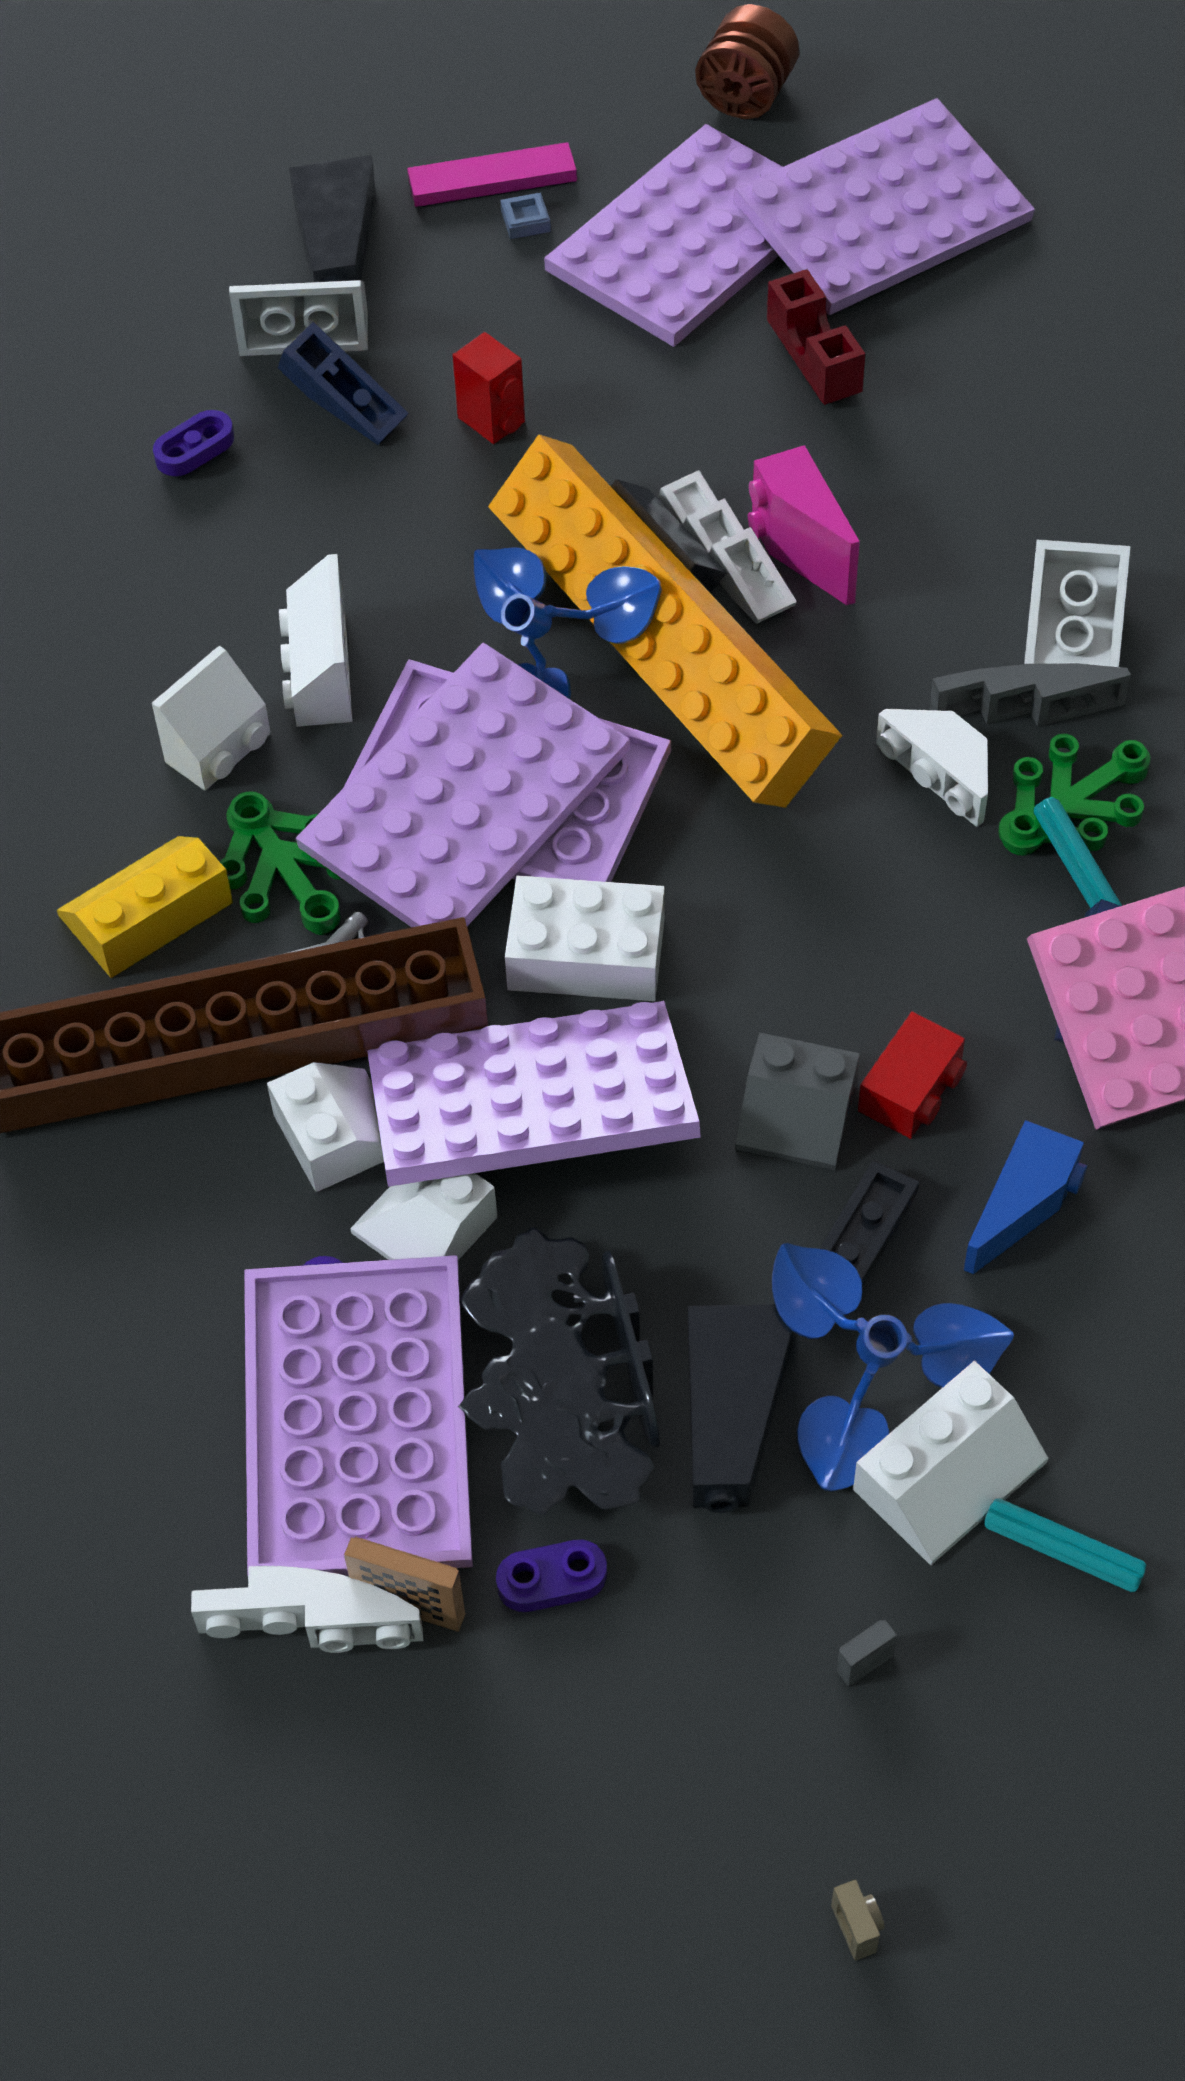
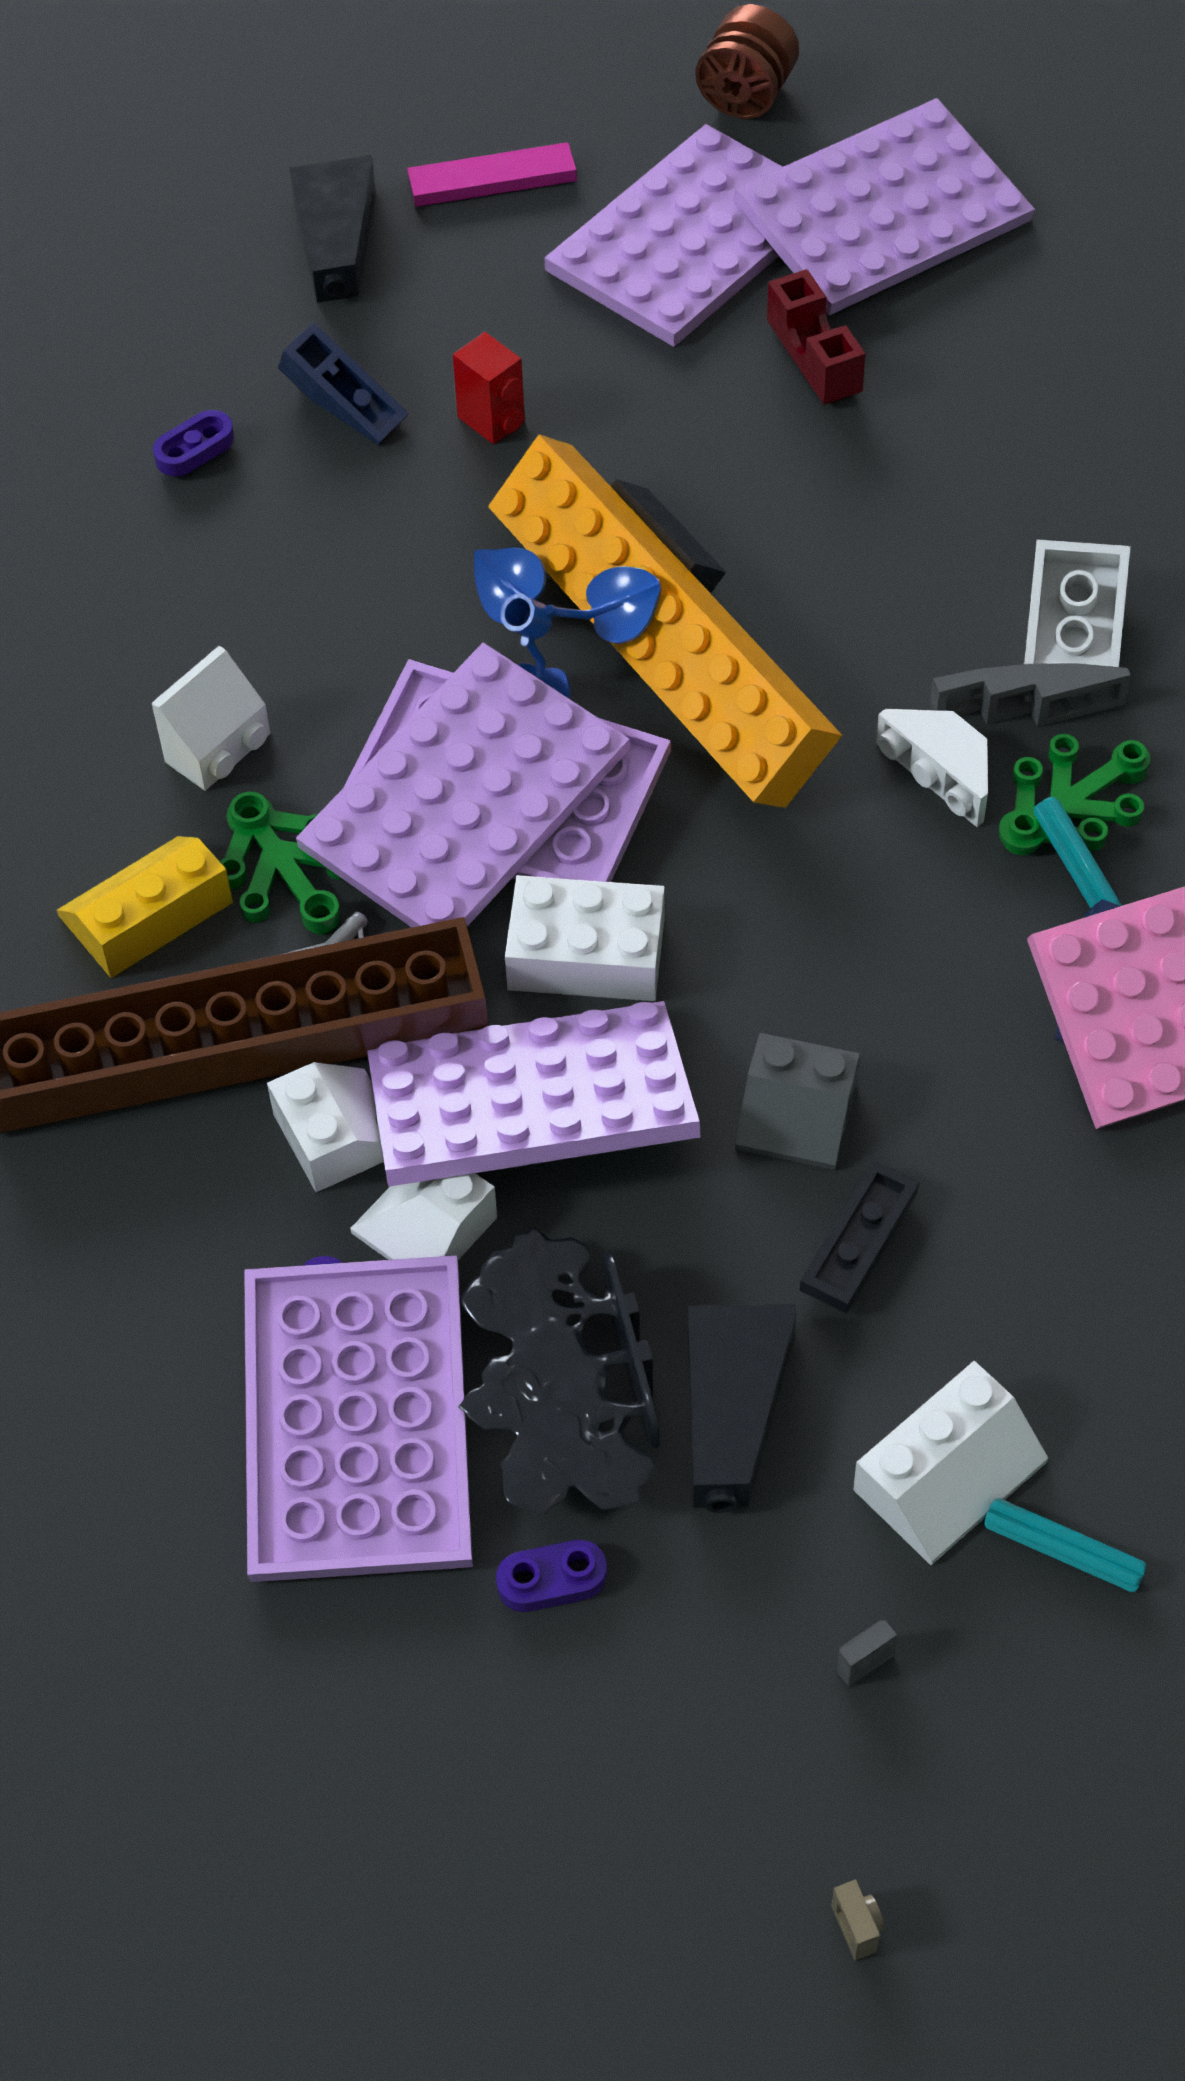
white slope [191,1566,423,1653] -> none
white slope [229,280,368,356] -> none
white slope [279,554,353,727] -> none
medium nougat tile [344,1537,465,1632] -> none
sand blue tile [500,193,551,239] -> none
white slope [658,470,797,624] -> none
dark pink slope [747,445,860,605] -> none
blue plant [772,1243,1014,1491] -> none
red brick [858,1011,967,1139] -> none
blue slope [964,1120,1088,1274] -> none

